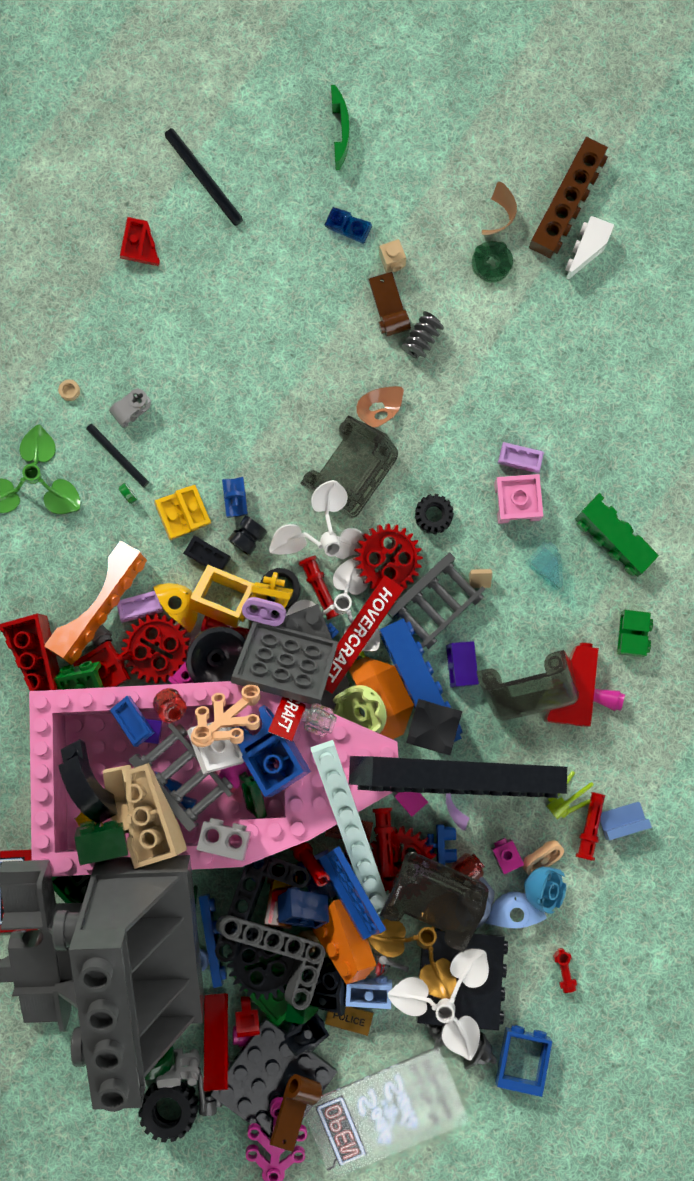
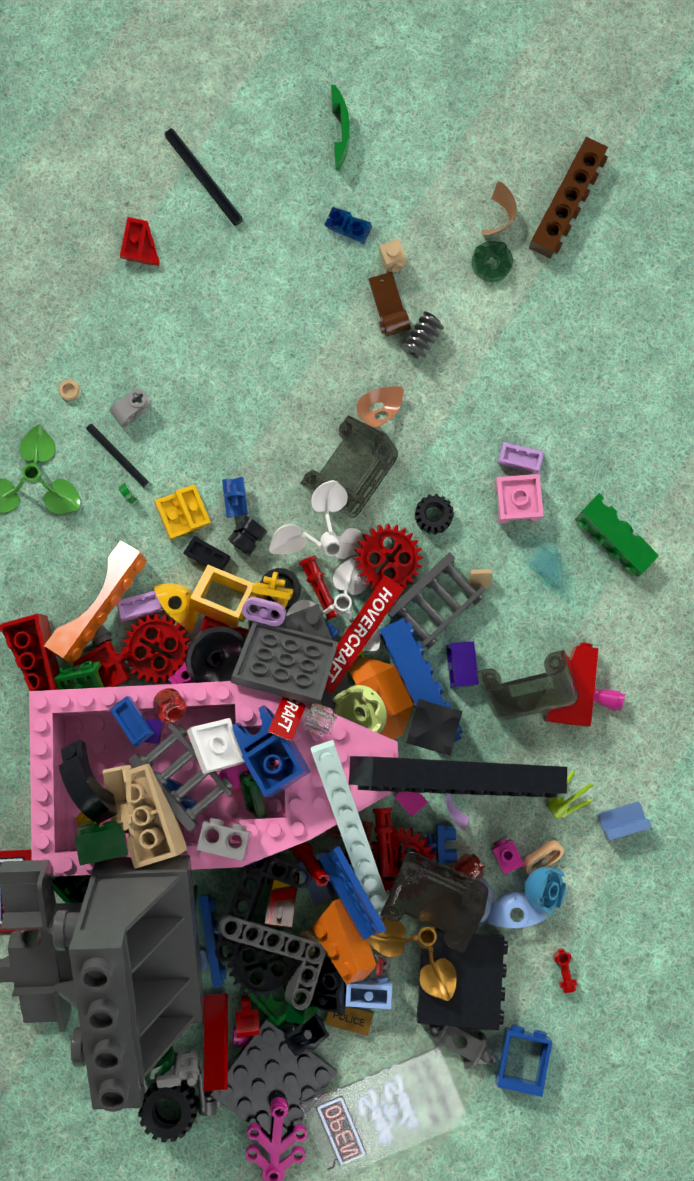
light nougat plant [191,685,261,747] -> none
reddish brown door [269,1074,322,1152] -> none
dark blue brick [277,887,329,929] -> none
light grey hinge [379,956,409,972] -> none
white plant [388,949,489,1061] -> none
white slope [565,216,614,279] -> none
red pin [575,792,606,861] -> none
green piece [617,610,653,657] -> none

